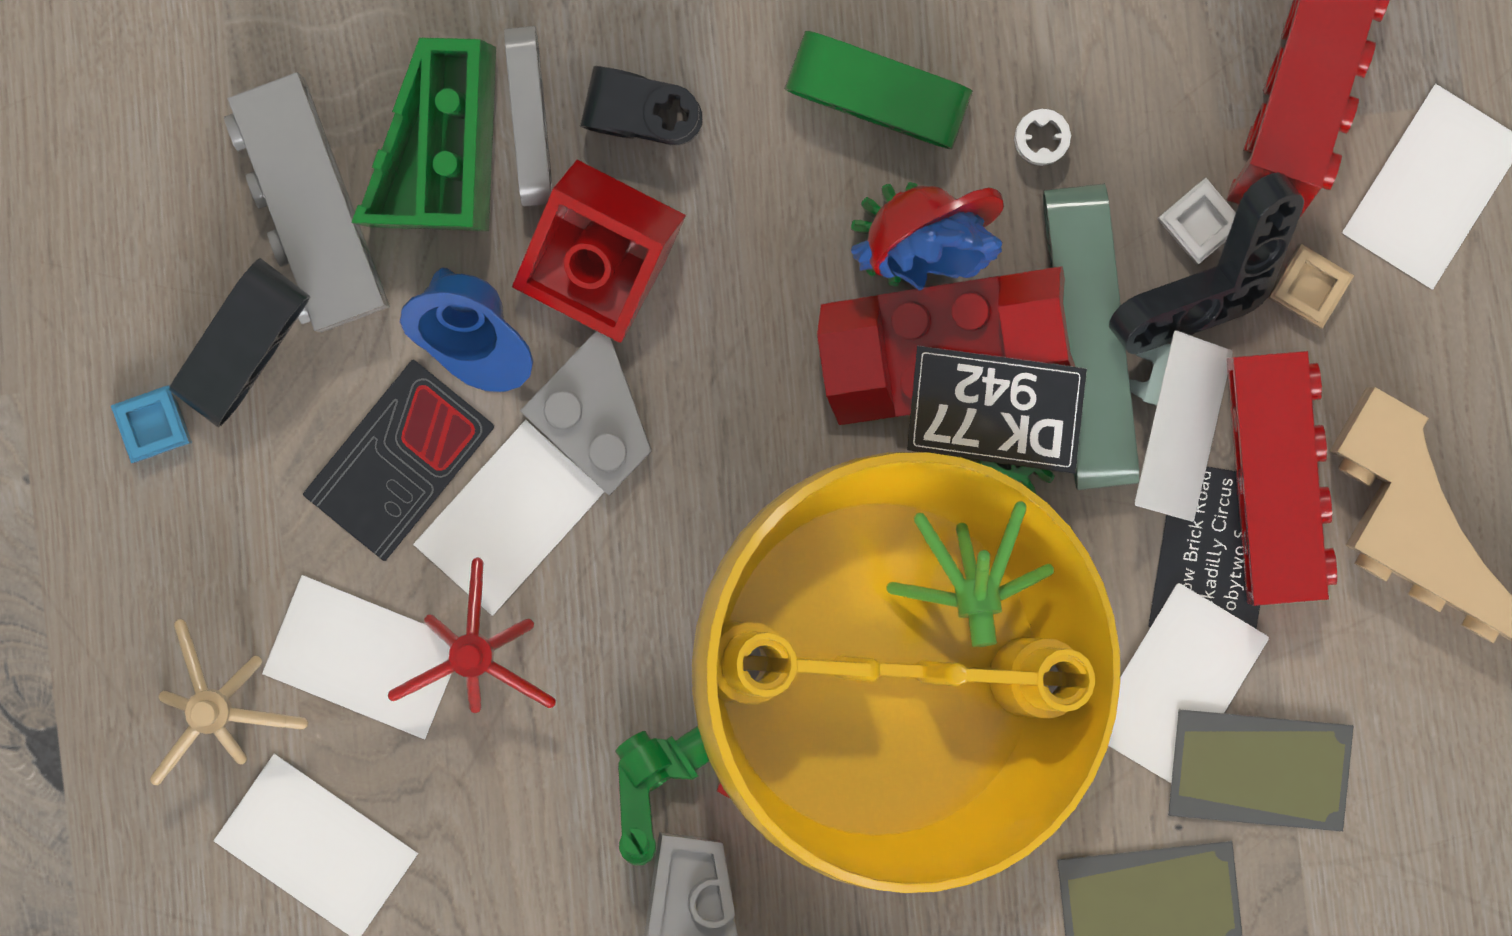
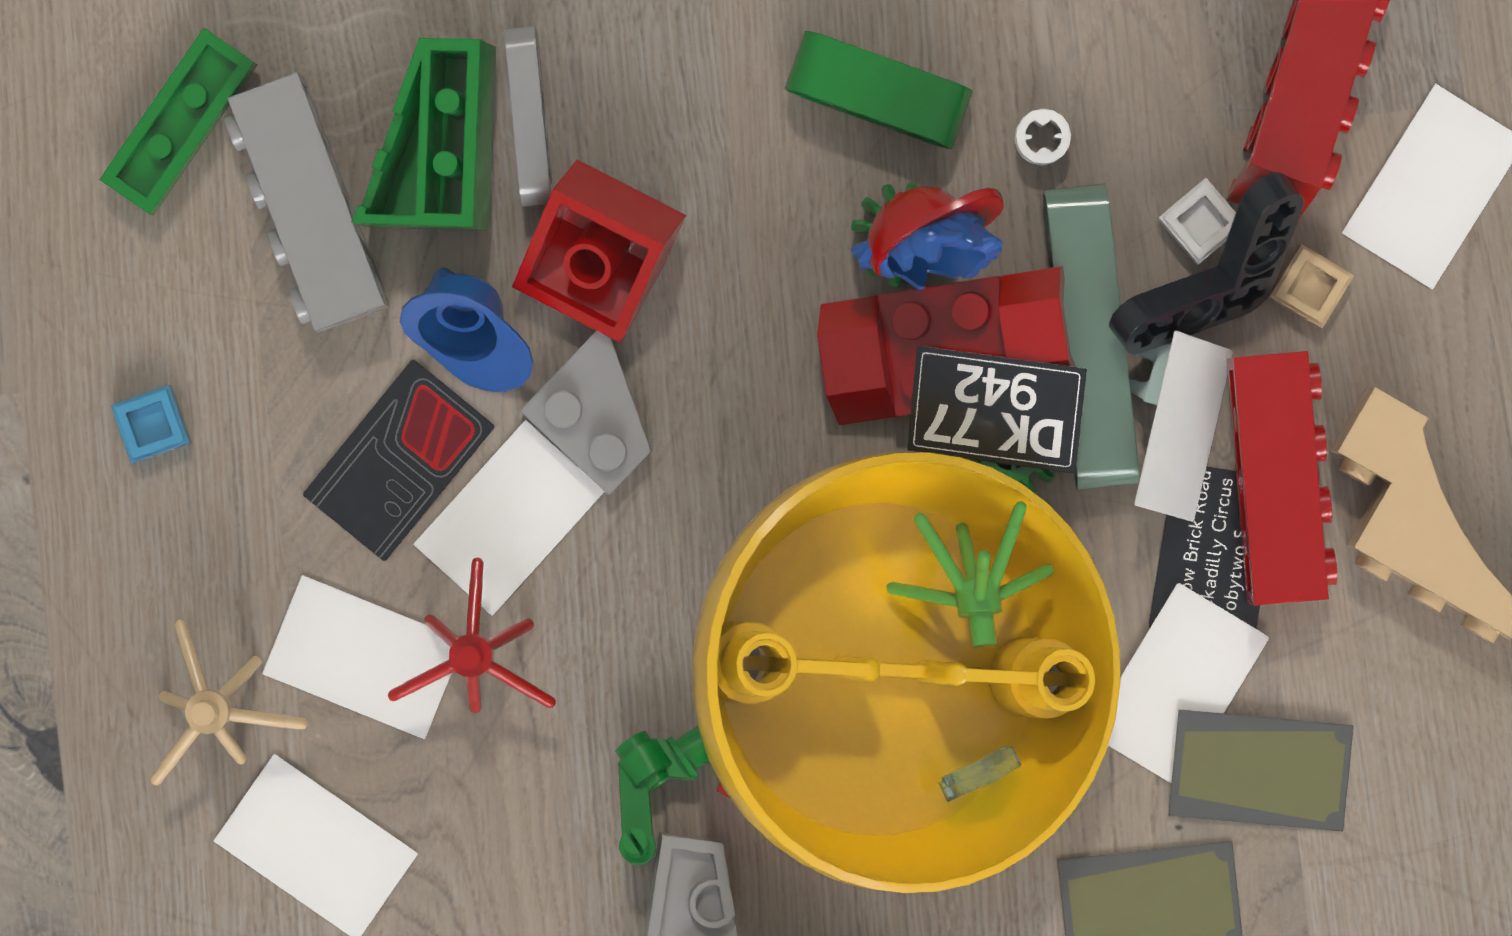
black beam [169,258,310,428] -> none
black piece [580,66,703,145] -> none
none -> green plate [99,27,258,216]
none -> clear light blue tile [938,745,1021,802]

